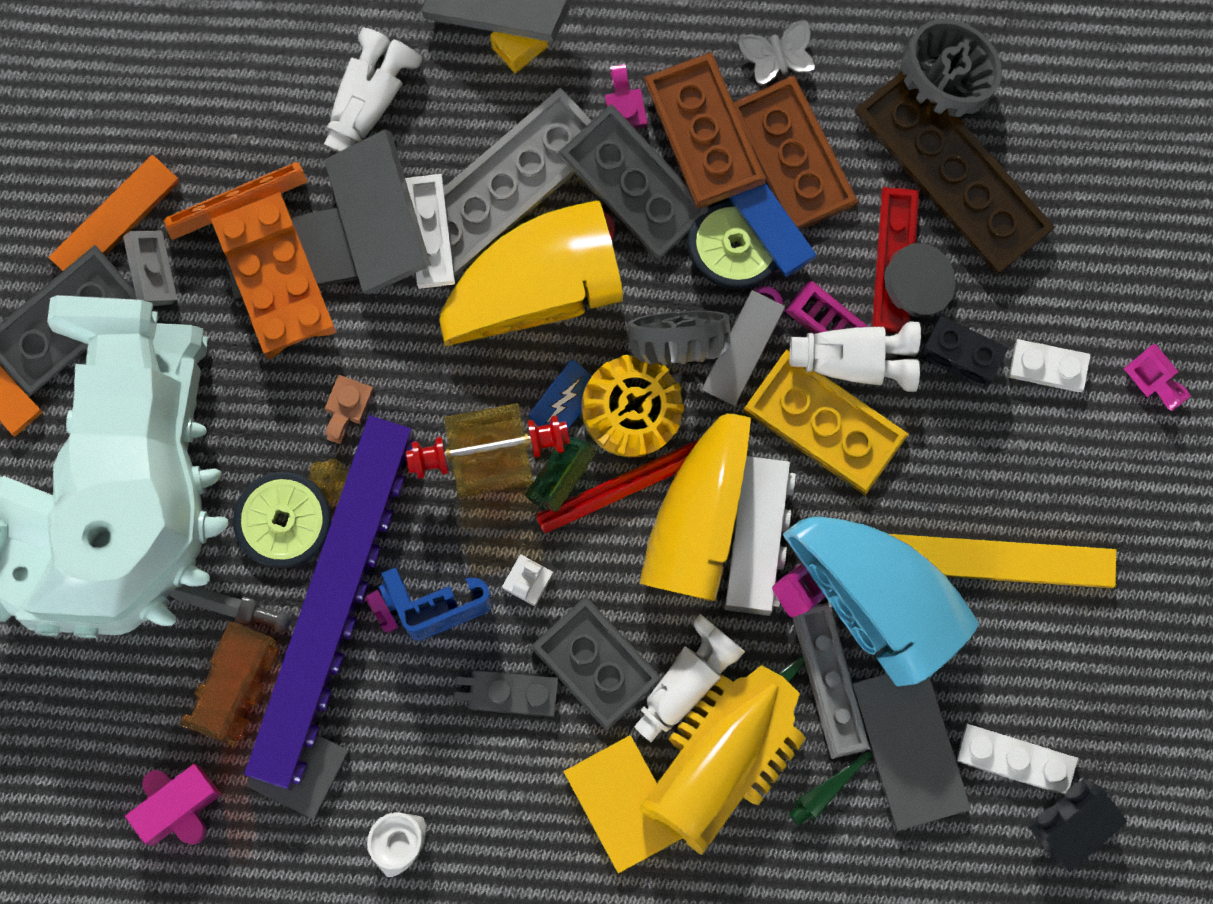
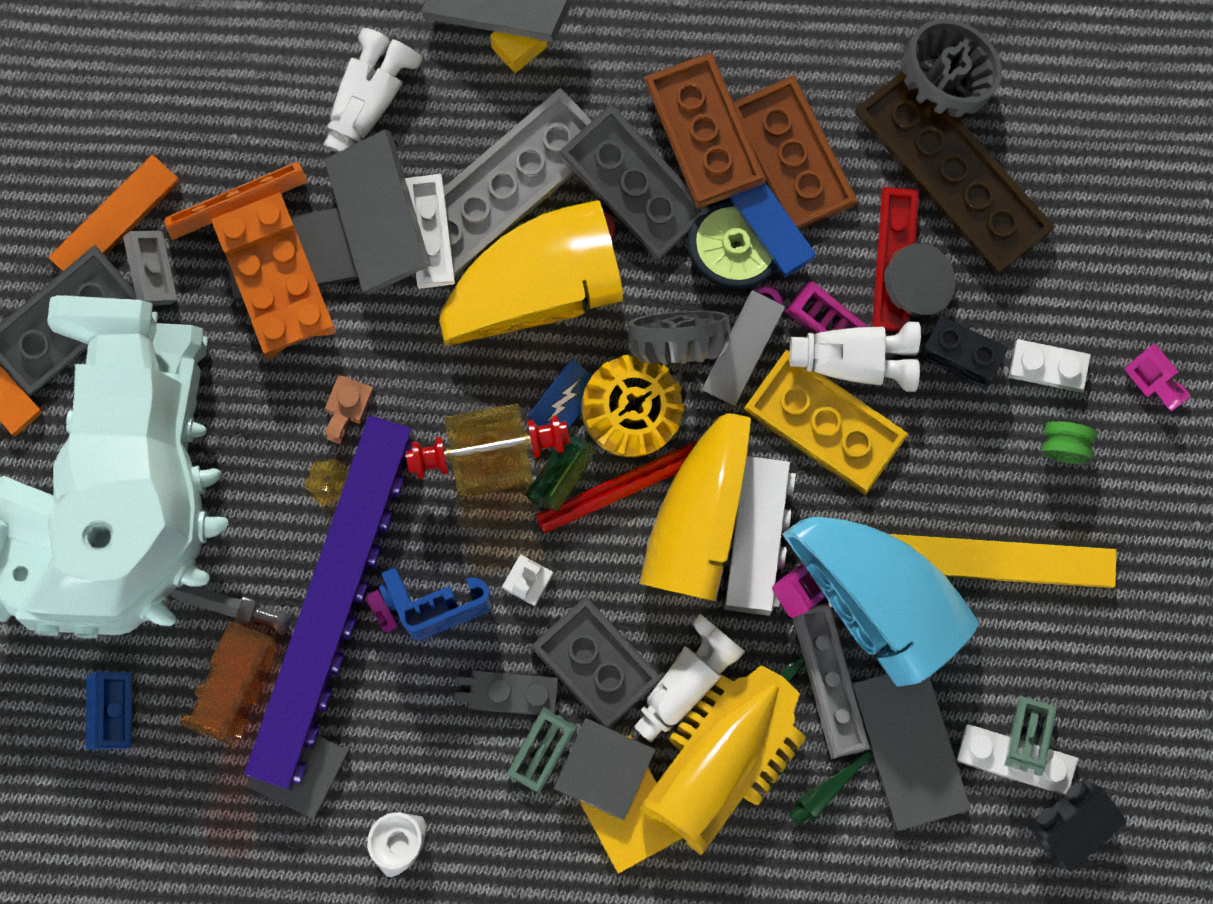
dark pink piece [125,764,222,846] -> none
yellowish green wheel [233,472,331,568] -> none
dark pink plate [605,64,648,129] -> none
light grey piece [738,20,815,85] -> none
none -> blue slope [86,671,132,750]
none -> sand green tile [506,707,577,794]
none -> dark grey tile [554,718,656,821]
none -> sand green tile [1004,696,1057,776]
none -> bright green wheel [1040,422,1098,465]

